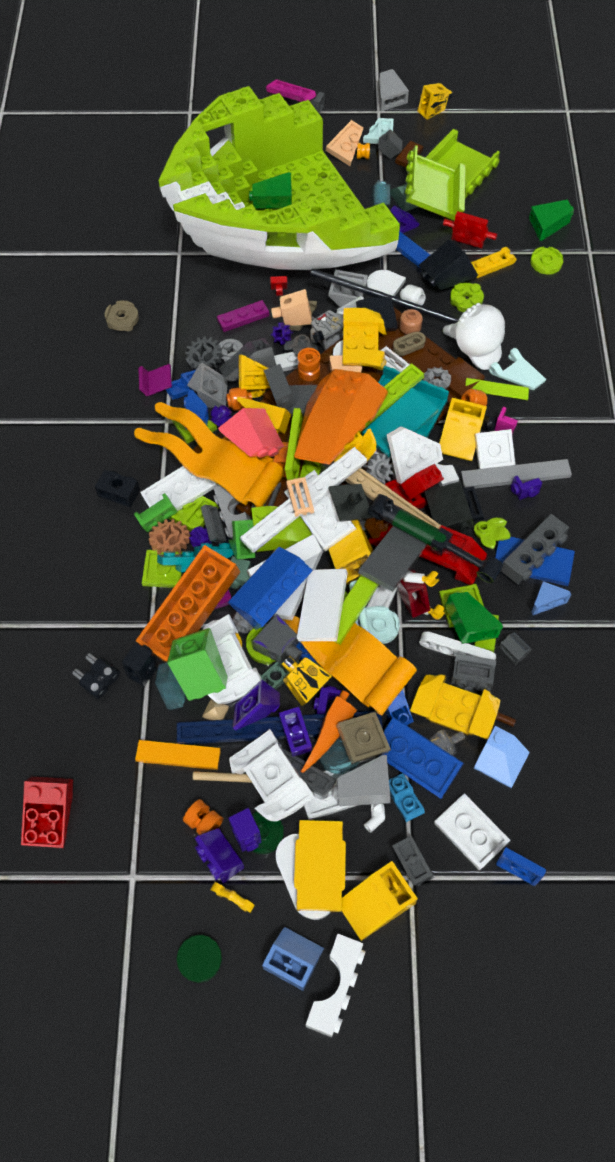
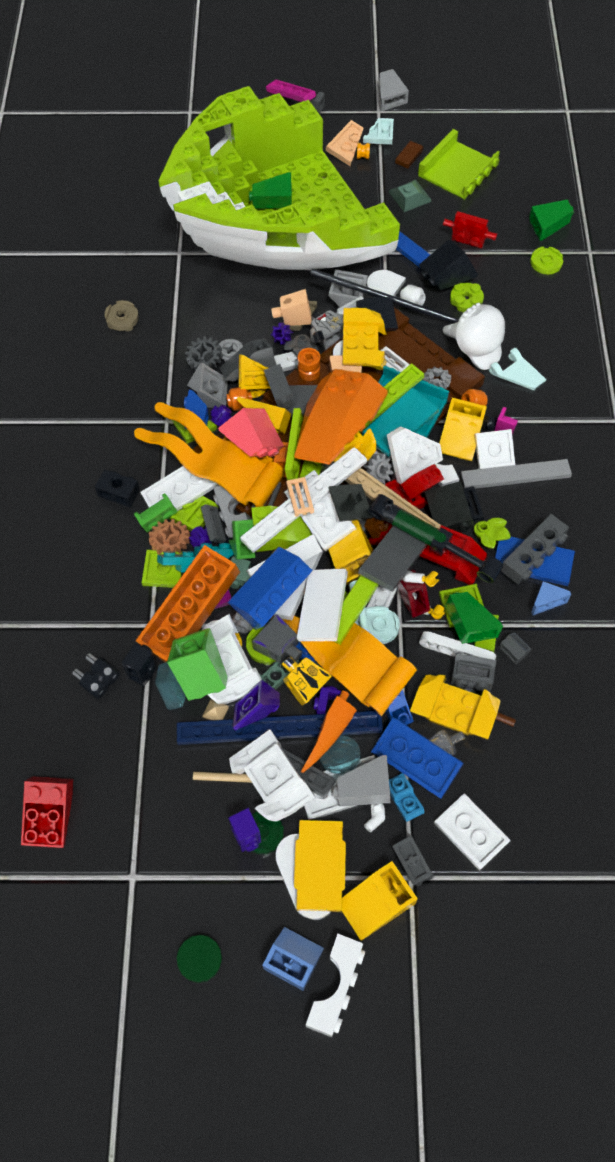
light orange tile [135,740,221,770] -> none
magenta piece [139,364,172,396] -> none
blue slope [165,370,196,400] -> none
orange wheel [183,799,223,835] -> none
dark purple slope [195,828,244,883] -> none
yellow arm [210,882,255,913] -> none
magenta plate [217,300,269,332] -> none
red tile [270,276,287,296] -> none
dark purple brick [279,707,312,757] -> none
dark tan plate [336,712,391,764] -> none
clear light blue slope [372,181,390,205] -> none
dark grey brick [378,129,403,159] -> none
dark purple slope [390,205,420,233] -> none
dark tan plate [393,332,426,356] -> none
nougat head [400,309,423,334] -> none
lime panel [405,145,466,220] -> none
yellow torso [417,83,452,119] -> none
lime sticker [466,378,529,400] -> none
yellow plate [471,247,516,278] -> none
light blue slope [474,726,530,788] -> none
blue tile [496,848,546,886] -> none
dark purple bracket [511,475,542,500] -> none

